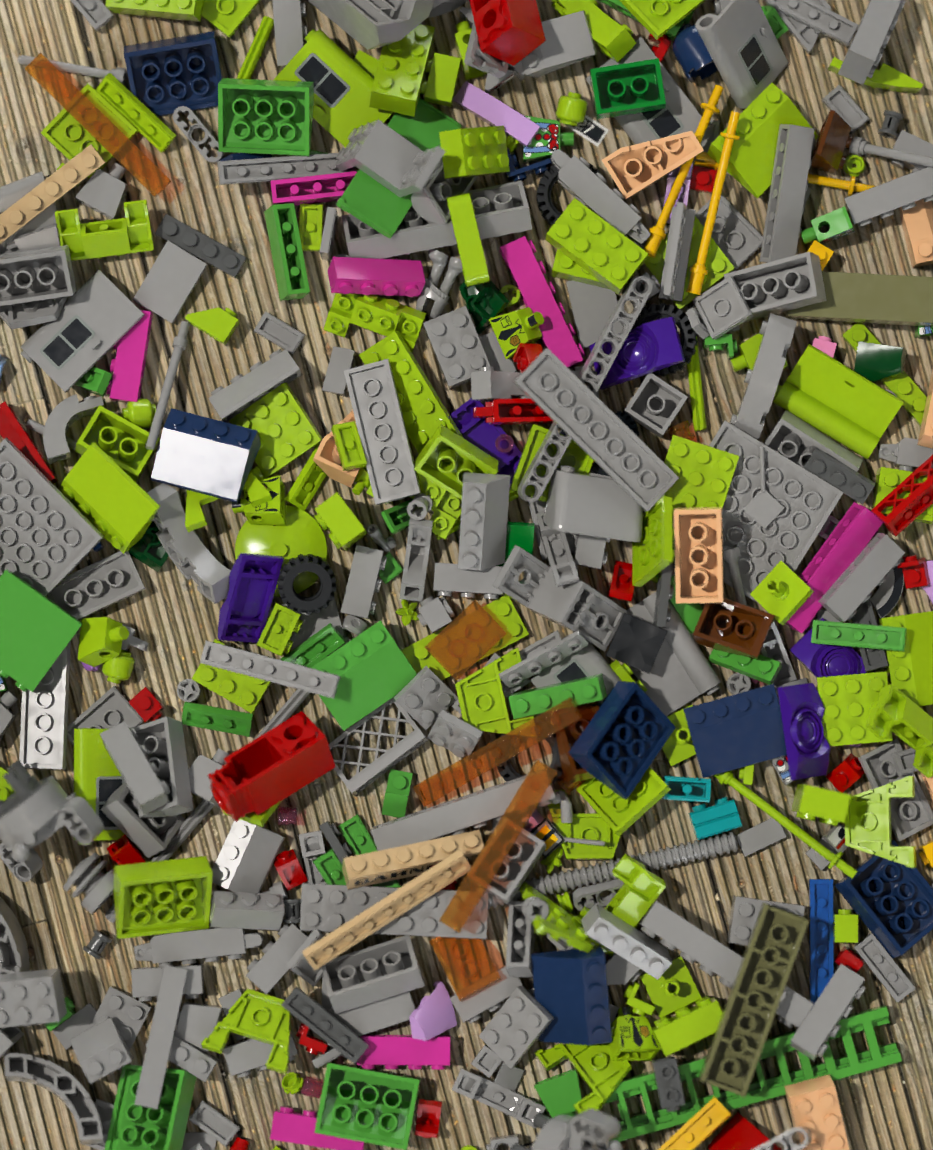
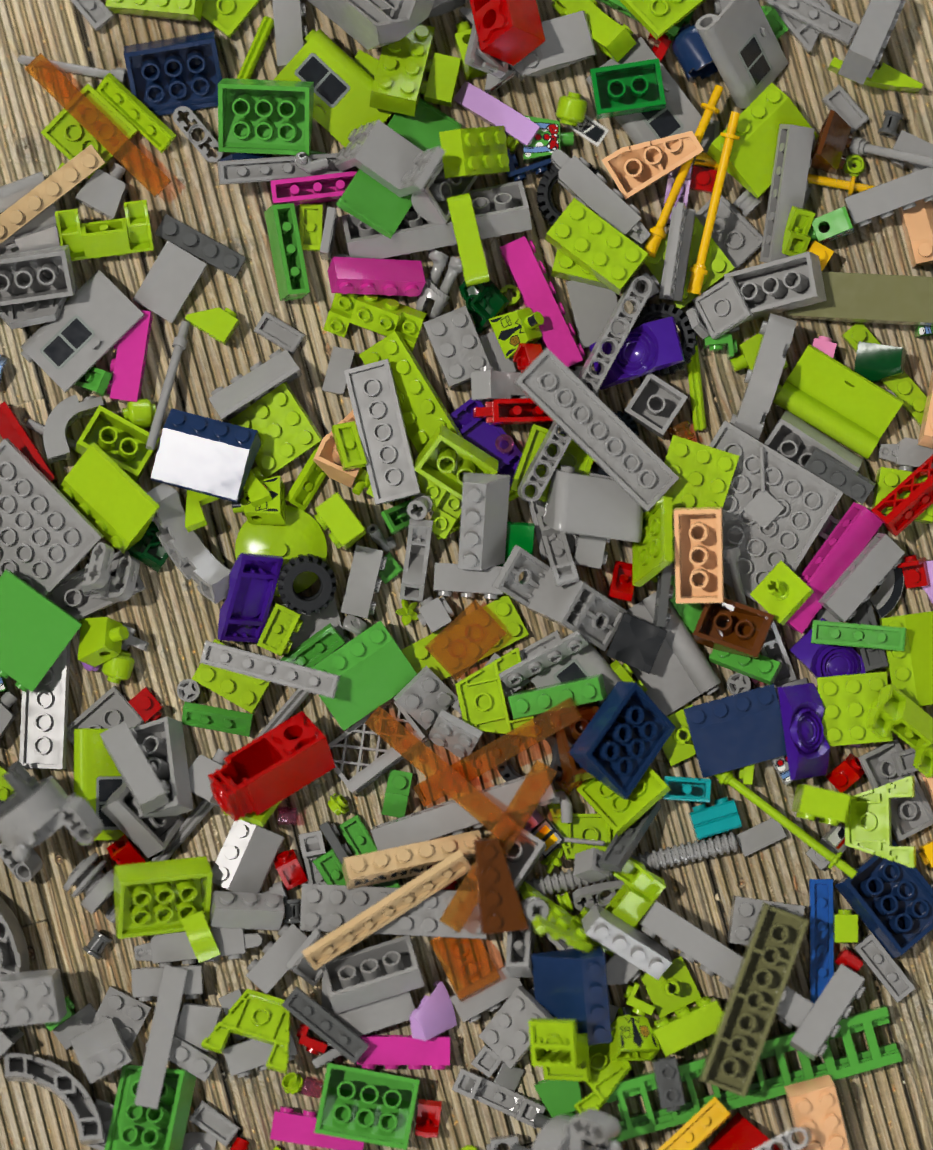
none -> light grey piece [81,542,140,602]
none -> lime slope [181,911,221,963]
none -> light grey arm [294,152,329,173]
none -> lime plate [327,793,350,816]
none -> clear orange tile [365,706,518,842]
none -> reddish brown wing [474,837,529,935]
none -> lime bracket [528,1018,591,1082]
none -> light grey brick [573,848,610,883]
none -> dark grey plate [598,801,661,872]
none -> light grey wheel [733,190,762,217]
none -> lime slope [782,206,816,256]

